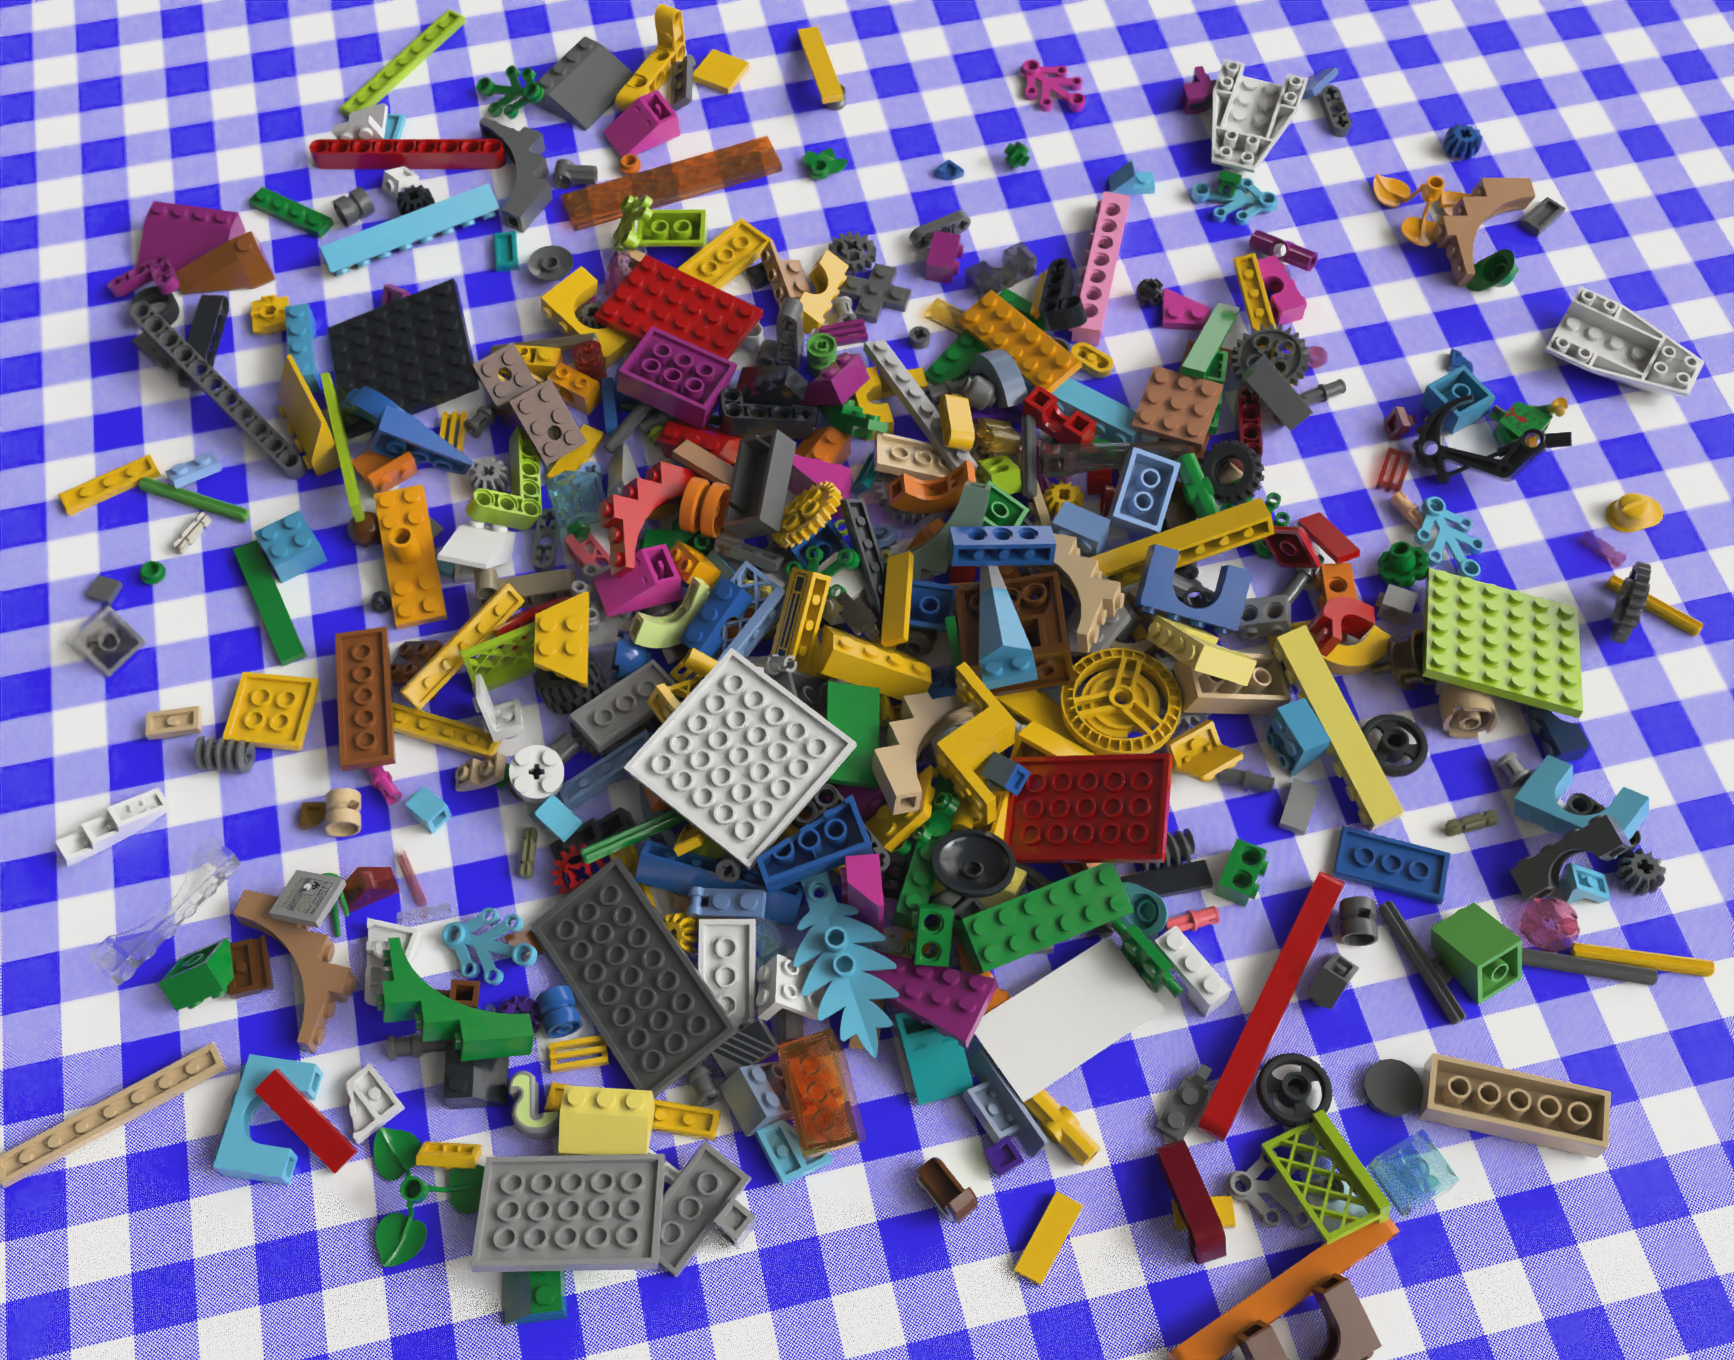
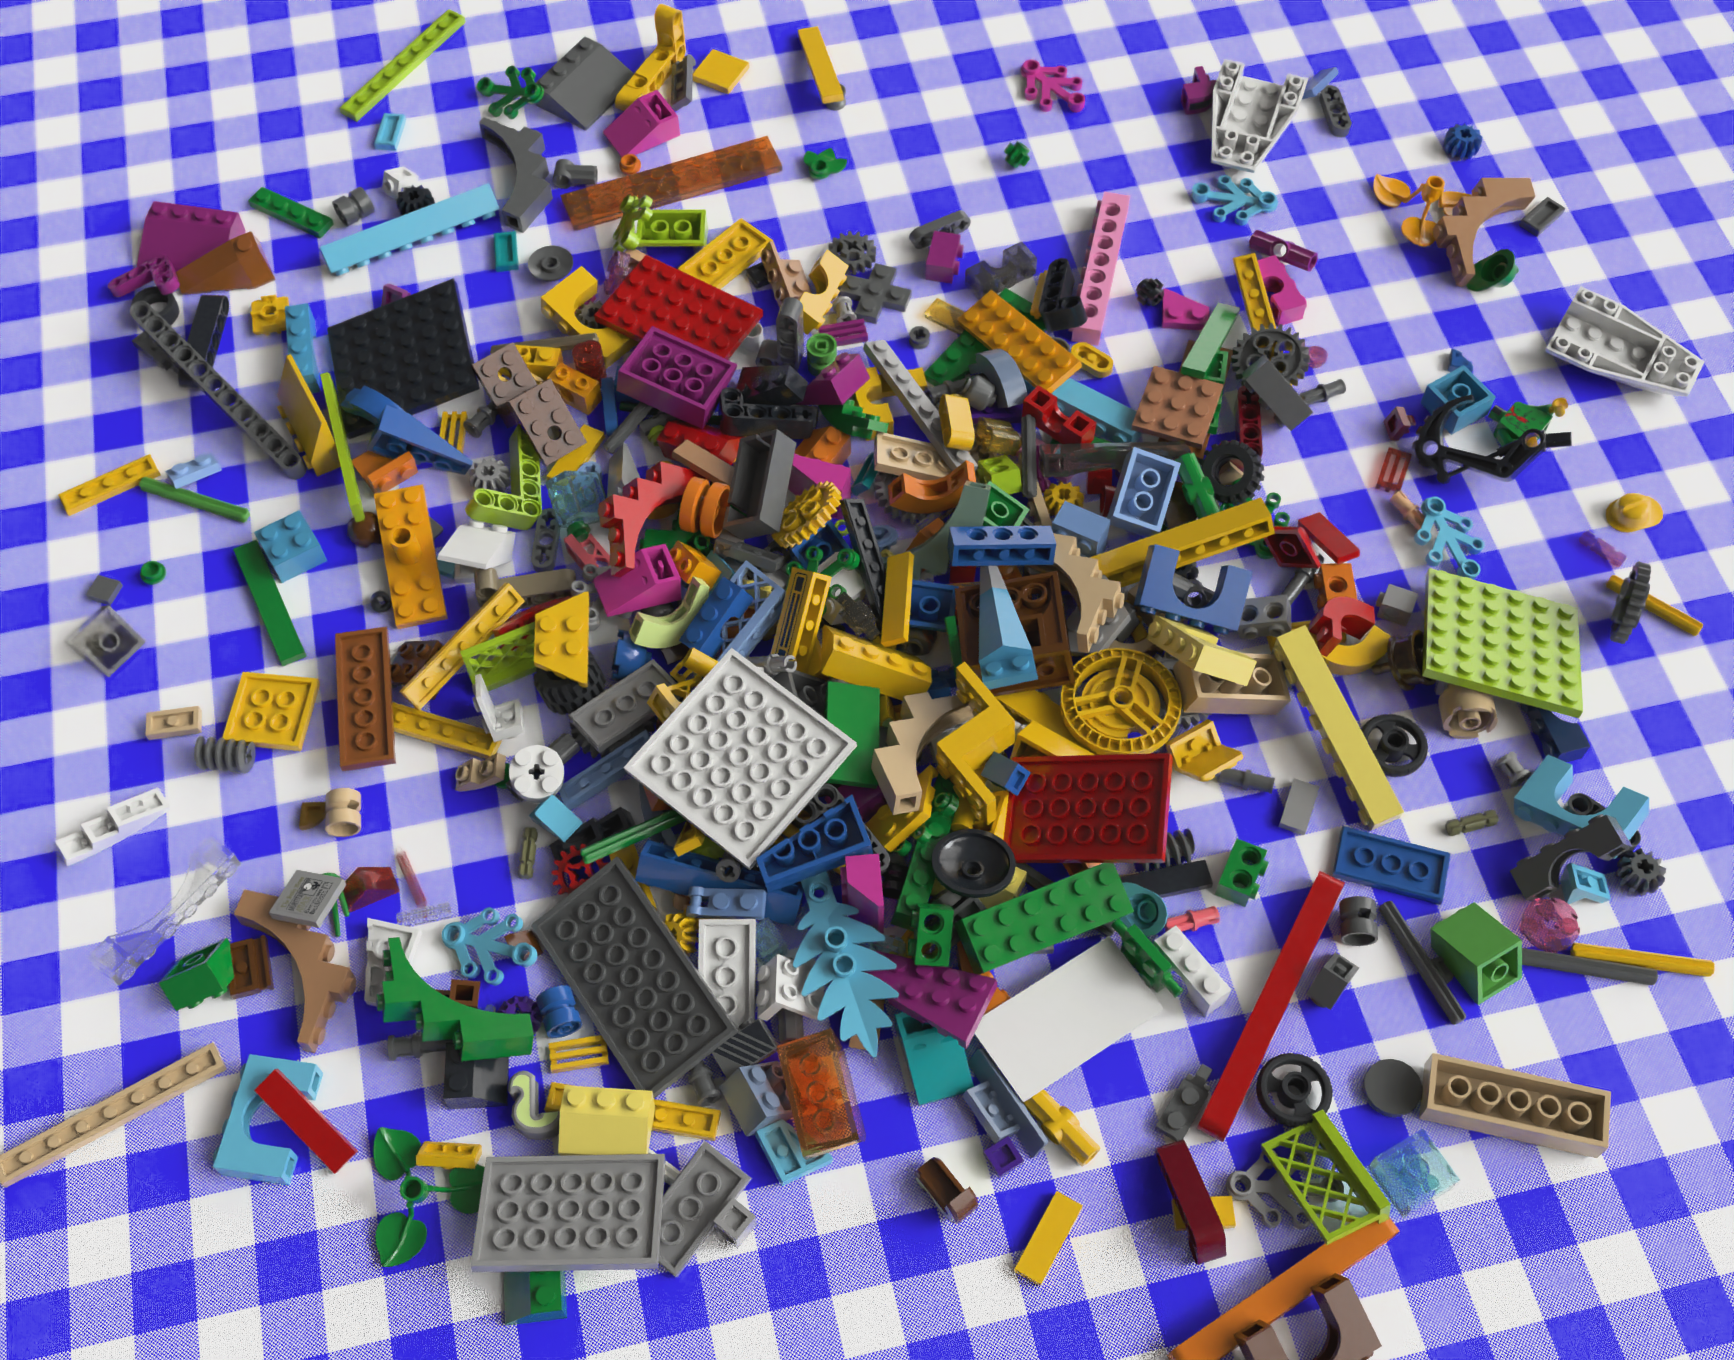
axle [172,512,212,554] -> none
red beam [309,139,506,169] -> none
white bracket [332,103,388,139] -> none
white wing [346,1063,405,1144] -> none
dark pink pin [363,766,402,805] -> none
medium azure brick [405,786,452,834] -> none
blue tile [933,159,965,180] -> none
medium azure slope [1108,160,1156,195] -> none
green tile [1218,170,1242,198] -> none
dark azure slope [1264,698,1331,777] -> none
green plant [1377,541,1429,588] -> none

